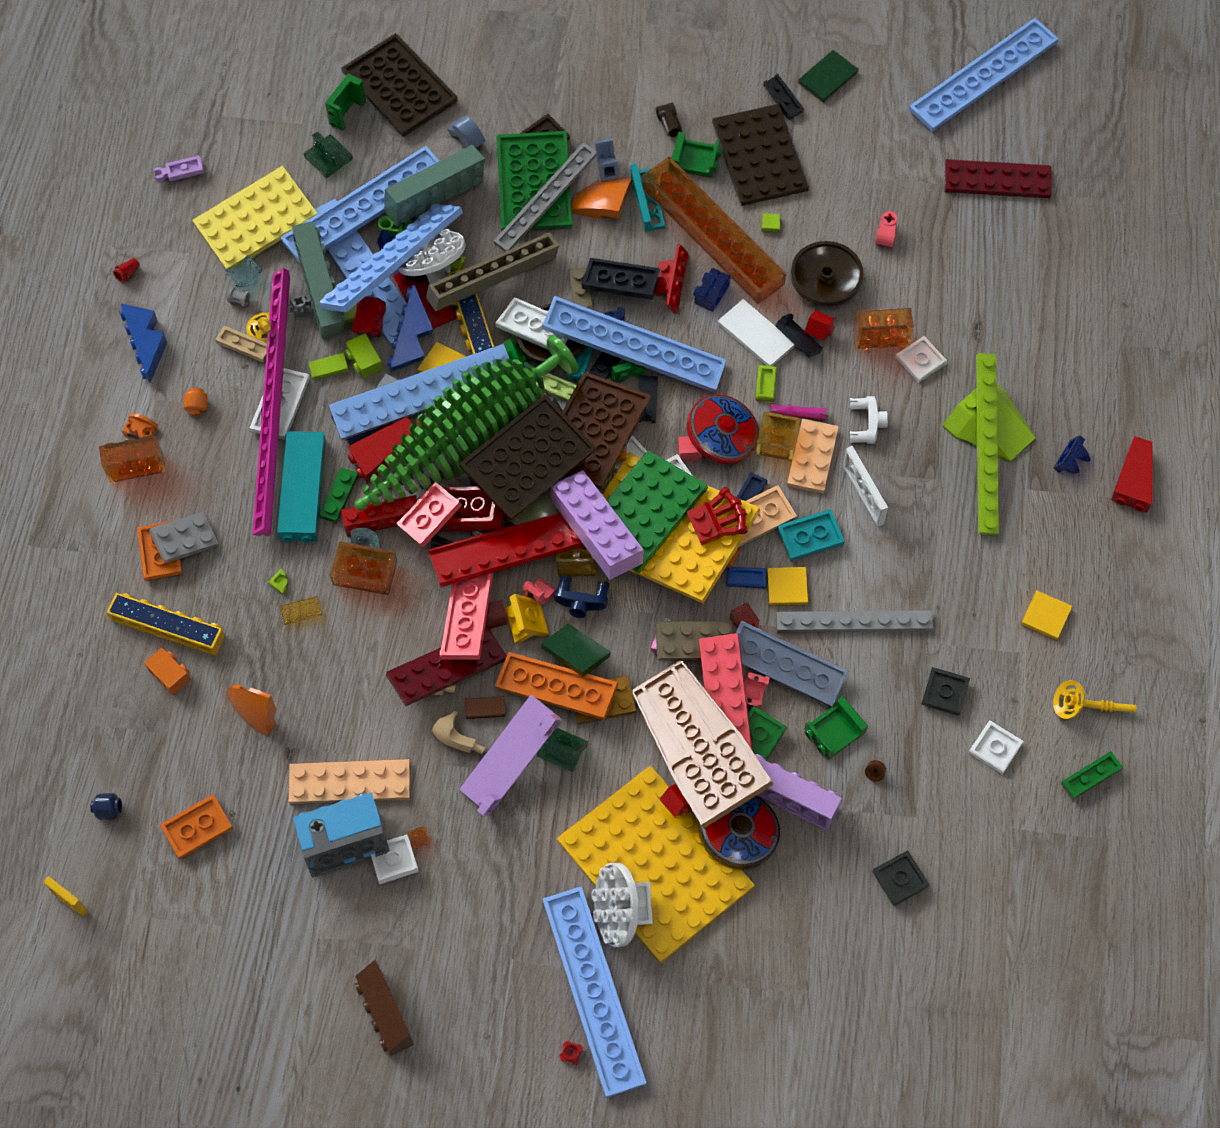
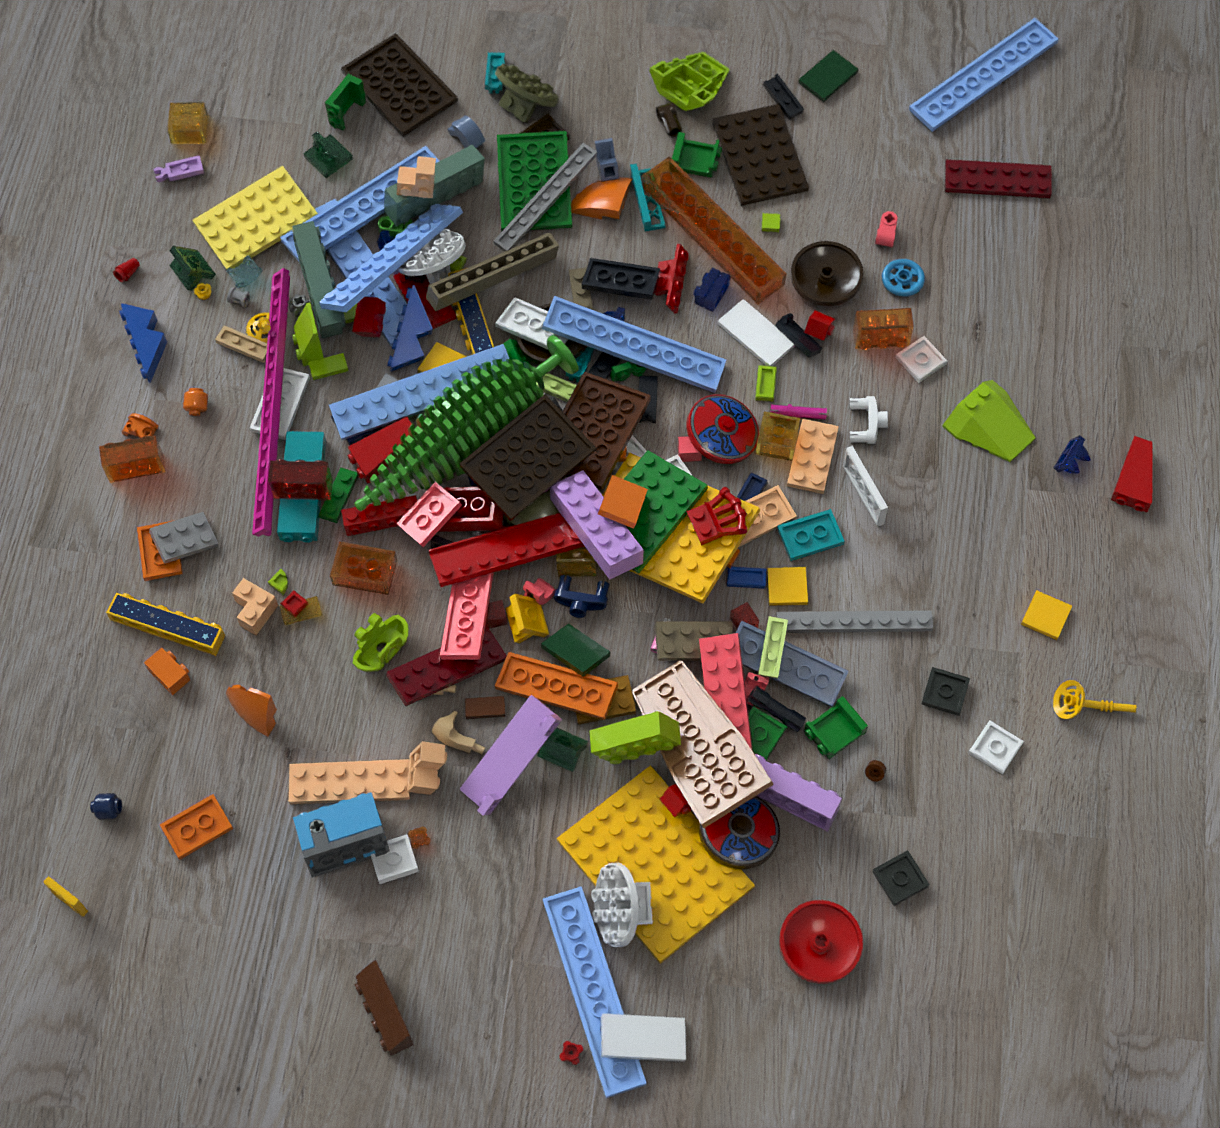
lime brick [345,333,383,379] -> none
clear light blue piece [350,528,380,558] -> none
lime plate [976,353,999,536] -> none
green plate [1061,751,1123,800] -> none
none -> clear yellow brick [167,102,208,144]
none -> clear green bracket [169,245,216,291]
none -> yellow plate [194,283,212,300]
none -> light nougat brick [232,578,278,635]
none -> clear red brick [268,459,333,500]
none -> red tile [280,590,308,617]
none -> lime slope [292,302,324,366]
none -> lime piece [353,613,409,672]
none -> light nougat brick [397,156,436,198]
none -> light nougat brick [408,741,447,795]
none -> teal hinge [485,53,505,94]
none -> olive bracket [495,64,559,123]
none -> lime brick [590,711,681,764]
none -> orange tile [598,475,648,529]
none -> white tile [601,1014,686,1062]
none -> lime wedge [649,52,730,111]
none -> black axle [747,686,806,733]
none -> yellowish green plate [758,616,788,679]
none -> red dish [779,900,863,984]
none -> dark azure plate [882,259,925,297]

